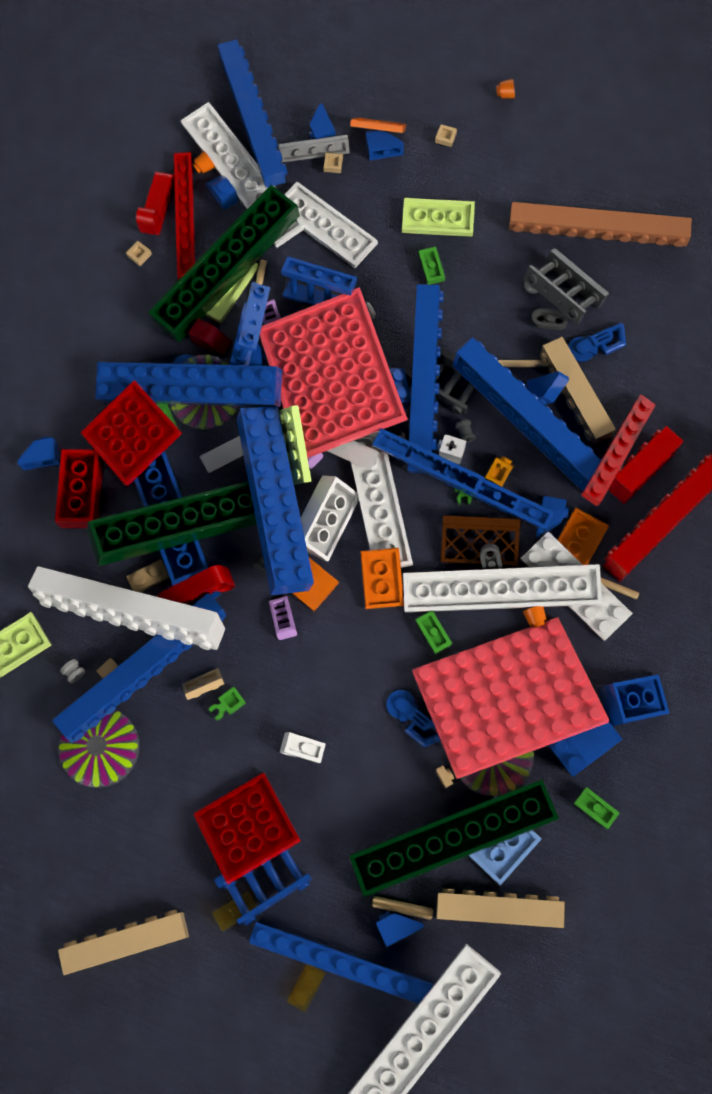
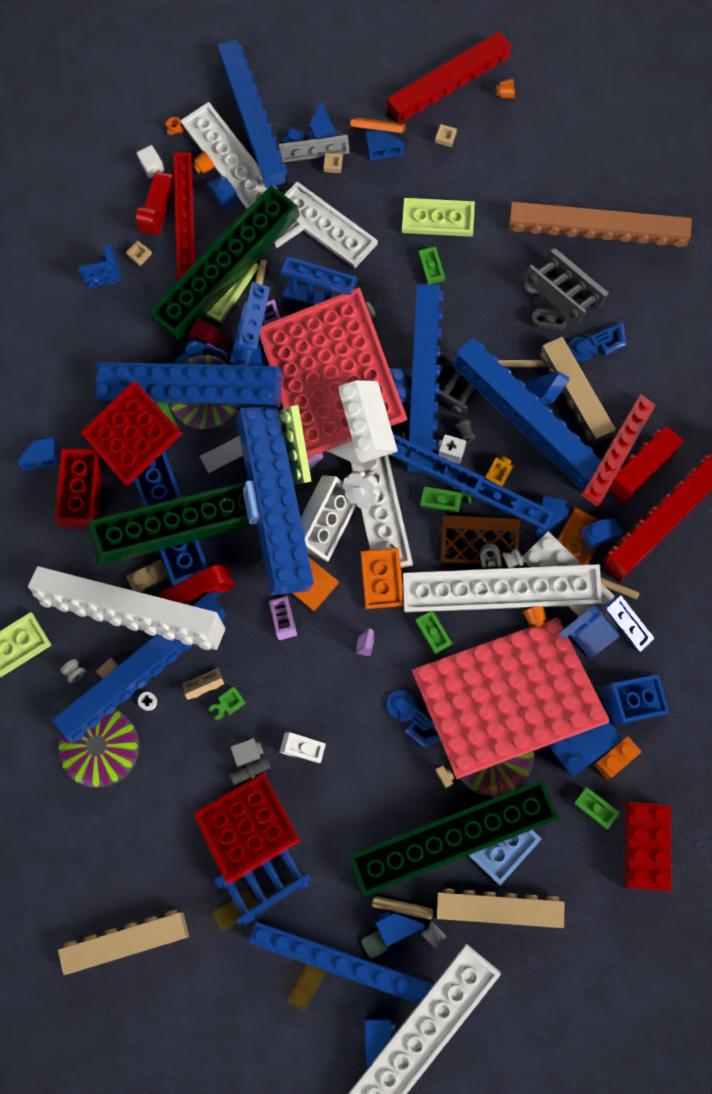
none -> blue bracket [78,244,122,288]
none -> white brick [137,145,165,178]
none -> white bush [138,692,157,711]
none -> orange plate [165,117,184,135]
none -> blue piece [185,341,228,365]
none -> dark grey pin [229,757,272,786]
none -> light grey brick [231,738,263,768]
none -> light blue tile [243,481,260,524]
none -> blue plate [283,128,306,143]
none -> white slope [338,380,398,463]
none -> white plant [342,470,380,508]
none -> lavender slope [356,629,374,656]
none -> sand green piece [362,931,388,959]
none -> blue slope [365,1018,395,1067]
none -> red brick [387,31,512,123]
none -> bright green plate [420,486,462,513]
none -> light grey wheel [420,921,447,949]
none -> light grey wheel [502,548,524,569]
none -> blue bracket [559,605,620,658]
none -> blue slope [580,518,624,551]
none -> orange brick [594,736,641,780]
none -> plate [603,594,654,652]
none -> red brick [624,802,671,891]

